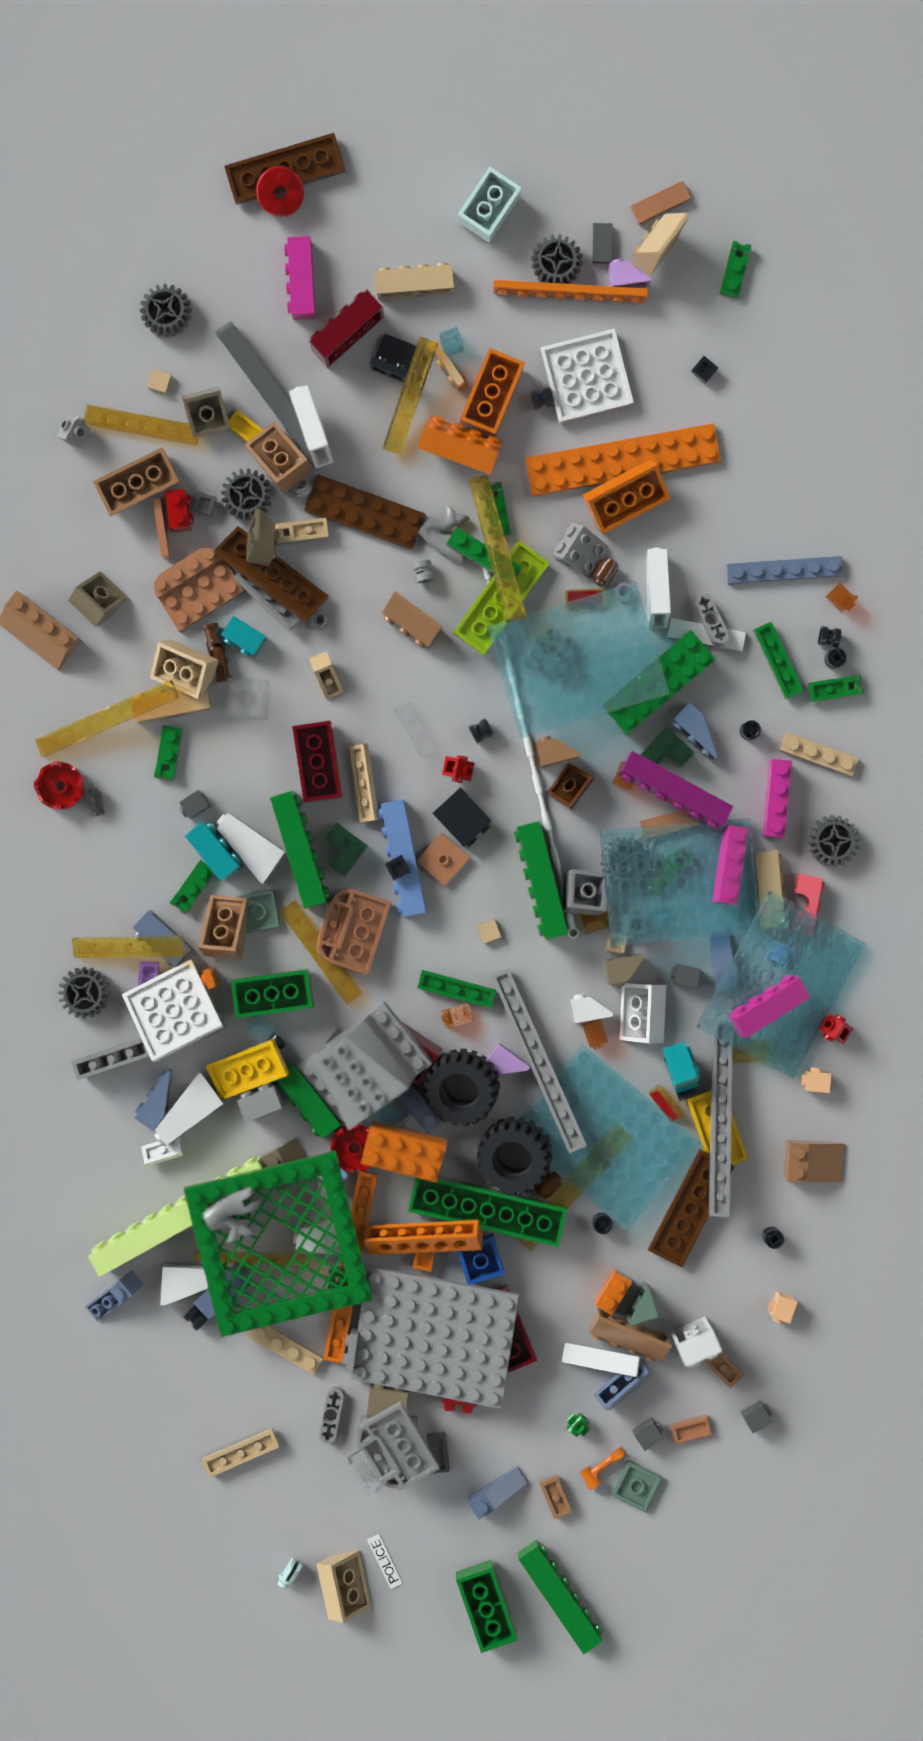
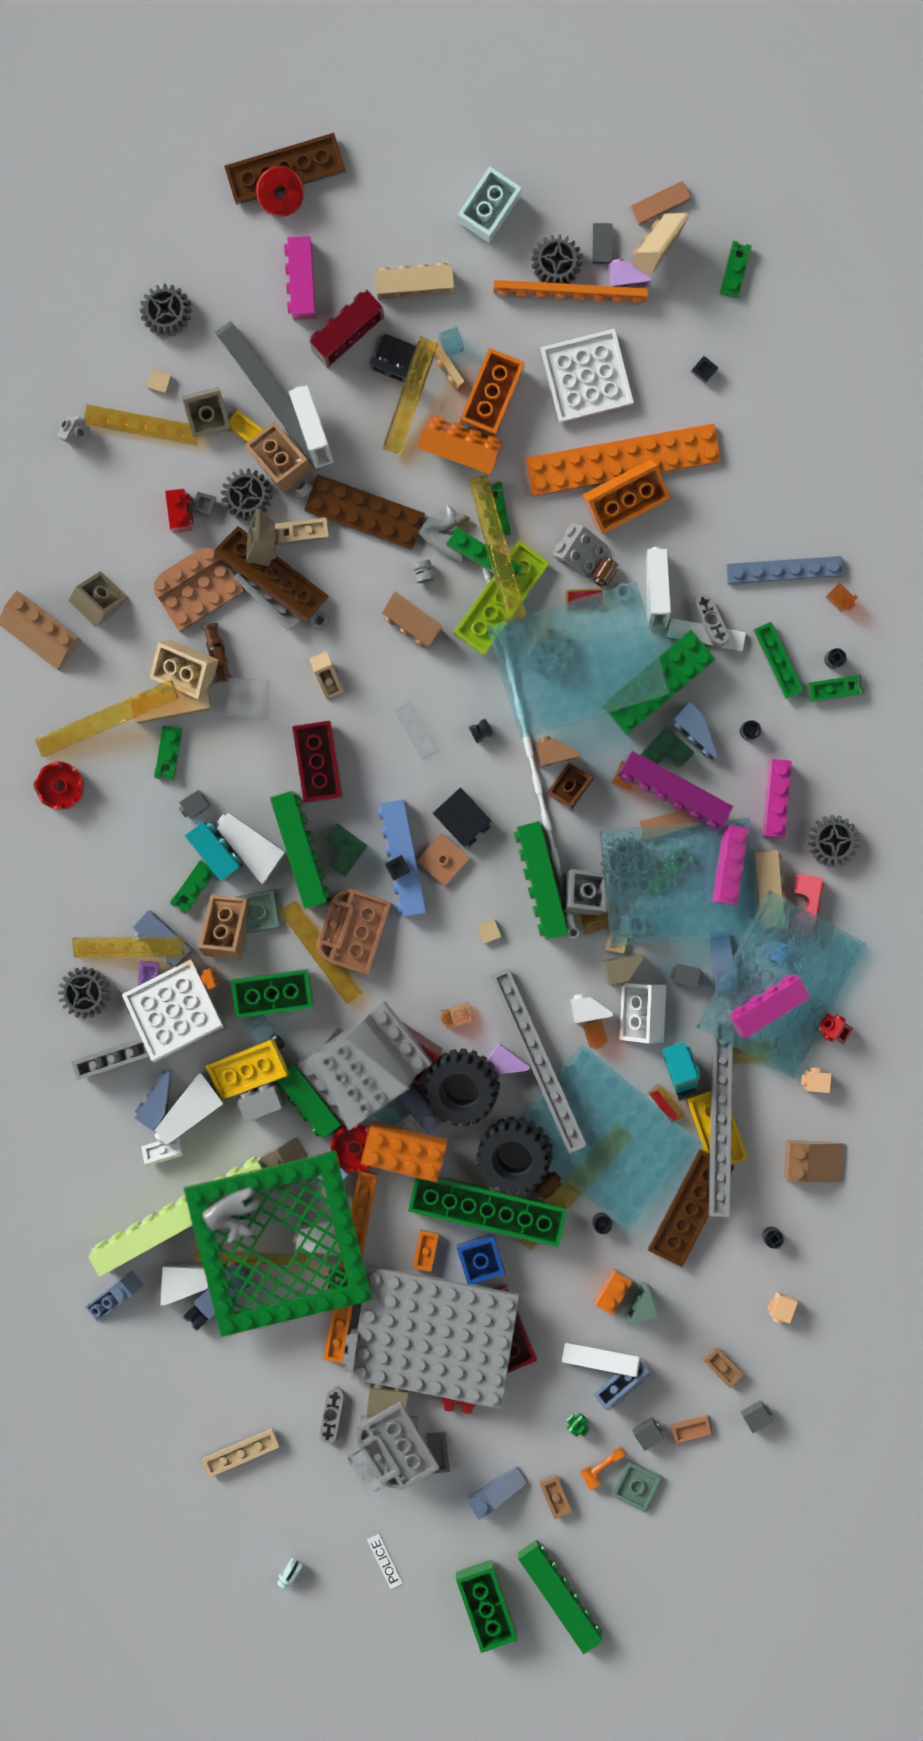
clear smoke cone [83,787,105,817] -> none
medium nougat slope [93,447,180,517] -> none
nougat tile [153,498,172,559] -> none
teal brick [221,615,267,657] -> none
tan plate [247,1326,323,1375] -> none
tan slope [316,1550,371,1623] -> none
tan plate [348,744,379,823] -> none
orange brick [364,1220,483,1255] -> none
green plate [417,970,496,1008] -> none
red brick [442,755,475,783] -> none
black wheel [531,386,554,410] -> none
medium nougat slope [589,1307,672,1362] -> none
white brick [670,1317,722,1367] -> none
tan plate [779,732,859,777] -> none
black wheel [818,626,842,648] -> none

